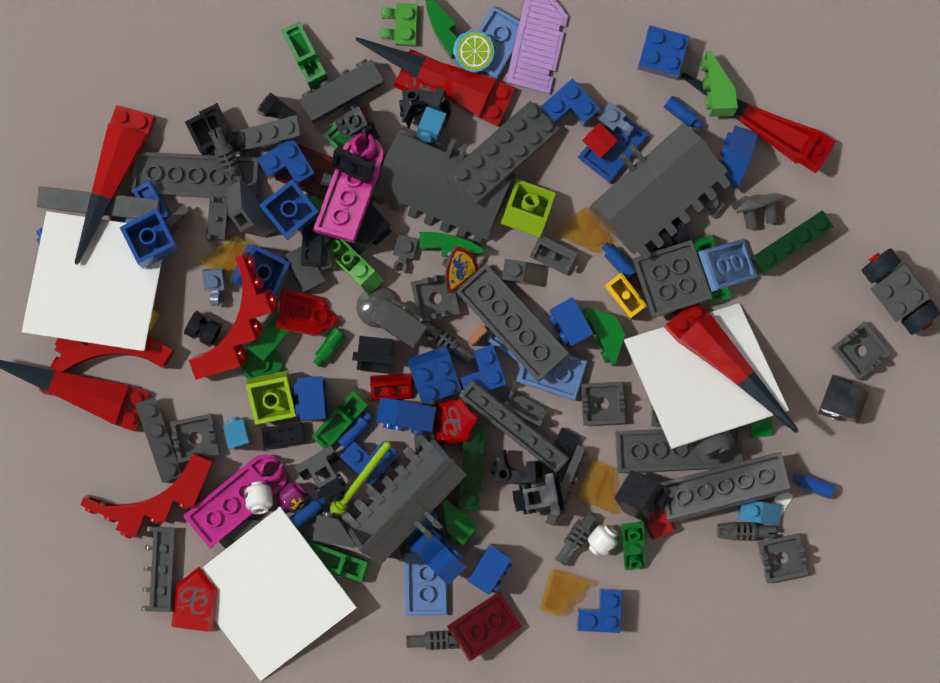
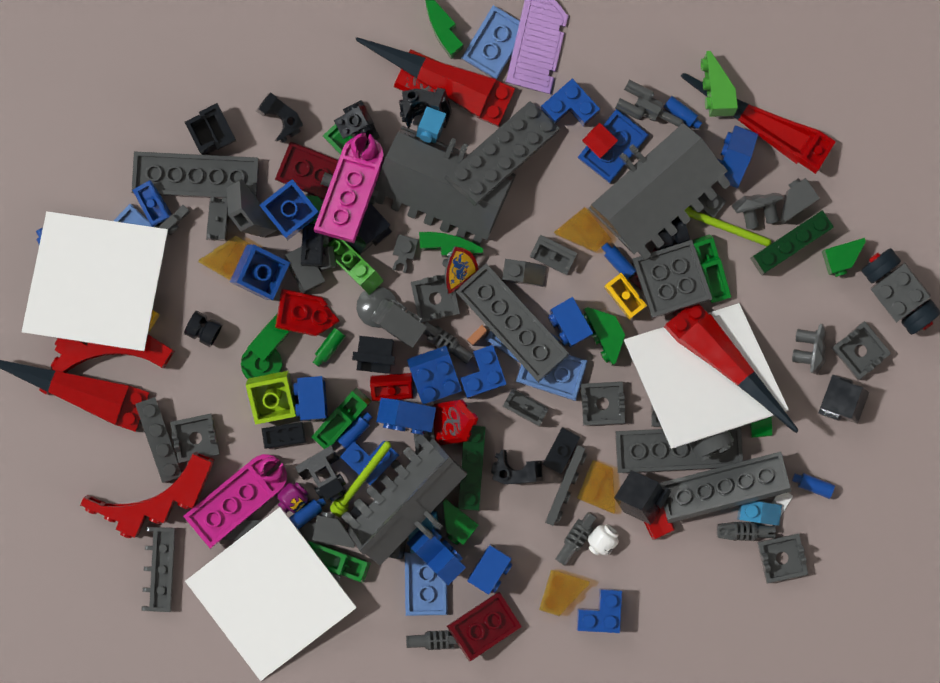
dark grey tile [37,186,160,218] -> none
red plate [75,105,156,265] -> none
blue brick [119,208,180,269] -> none
red tile [171,566,217,632] -> none
red arch [188,251,278,380] -> none
sand blue plate [202,268,227,306] -> none
dark grey hinge [209,127,242,184] -> none
dark azure slope [223,416,253,450] -> none
dark grey plate [232,115,305,153] -> none
white head [245,481,273,514] -> none
blue brick [257,139,316,187] -> none
green slope [281,21,329,90] -> none
dark grey brick [299,59,385,124] -> none
black plate [331,146,376,184] -> none
bright green plate [381,3,417,46] -> none
tile [453,30,494,72] -> none
dark grey tile [459,379,569,473] -> none
lime brick [501,179,556,238] -> none
black tile [512,472,566,516] -> none
sand blue plate [597,102,634,136] -> none
green slope [620,521,646,570] -> none
blue brick [637,25,690,80] -> none
medium blue tile [698,239,757,292] -> none
none -> dark grey plant [615,79,683,127]
none -> lime piece [677,206,772,247]
none -> dark grey slope [780,178,820,224]
none -> dark grey connector [792,324,826,375]
none -> green slope [822,238,866,277]

